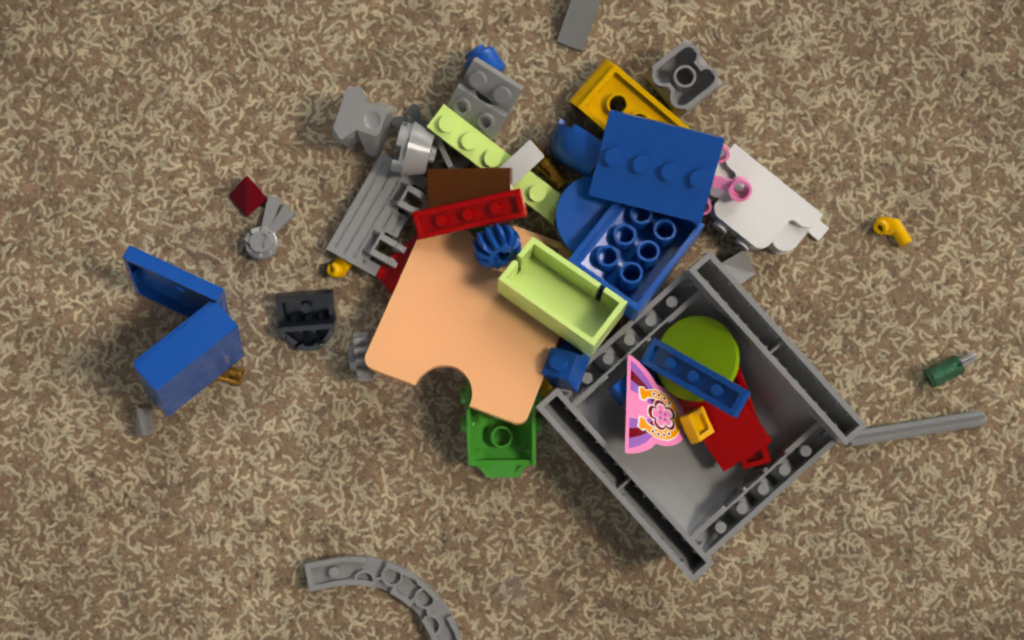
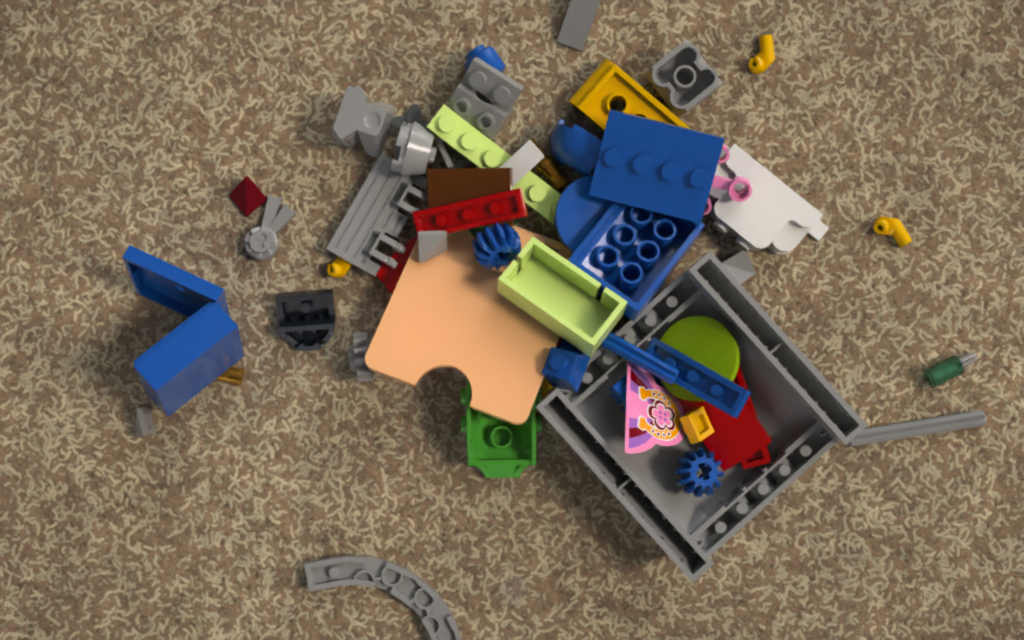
none -> light grey slope [418,231,447,262]
none -> blue axle [601,332,679,384]
none -> blue gear [674,448,725,498]
none -> yellow arm [748,34,775,74]

